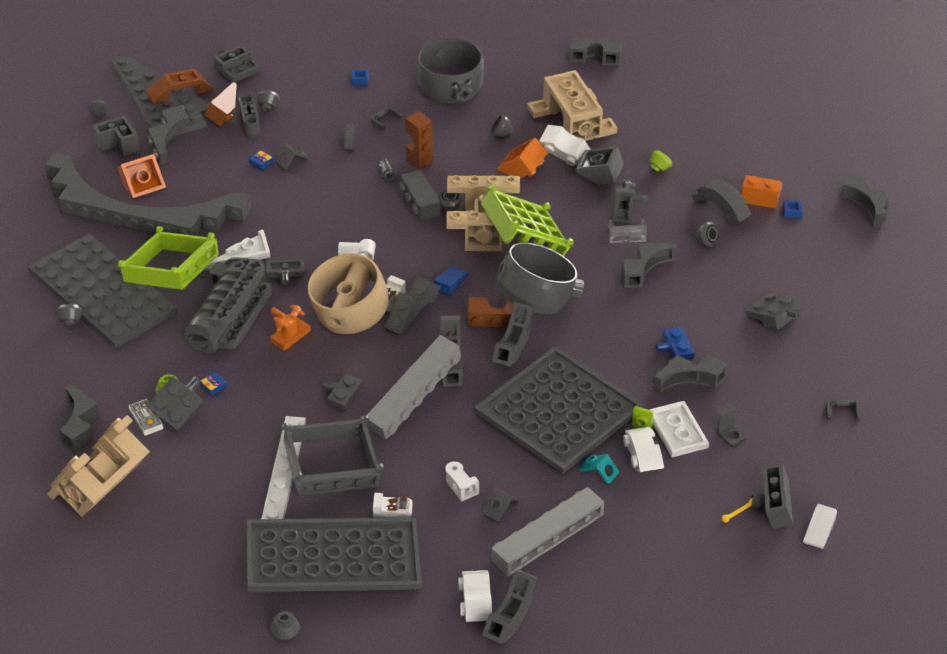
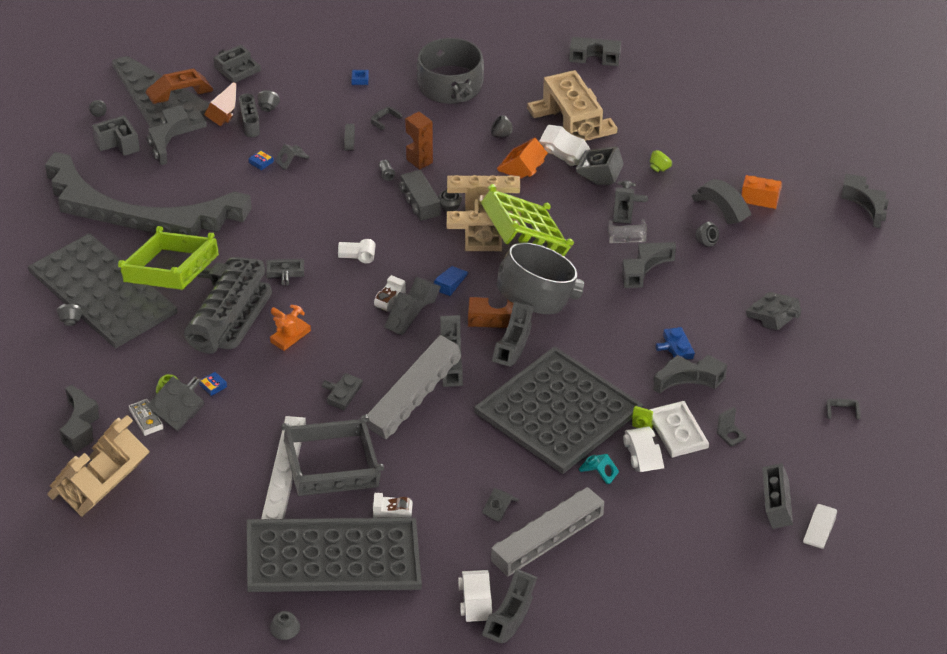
orange slope [117,154,166,199] -> none
white wing [206,230,271,269] -> none
tan cylinder [308,253,389,334] -> none
white leg [445,462,479,502] -> none
hinge [721,490,765,523] -> none
blue tile [782,201,803,218] -> none

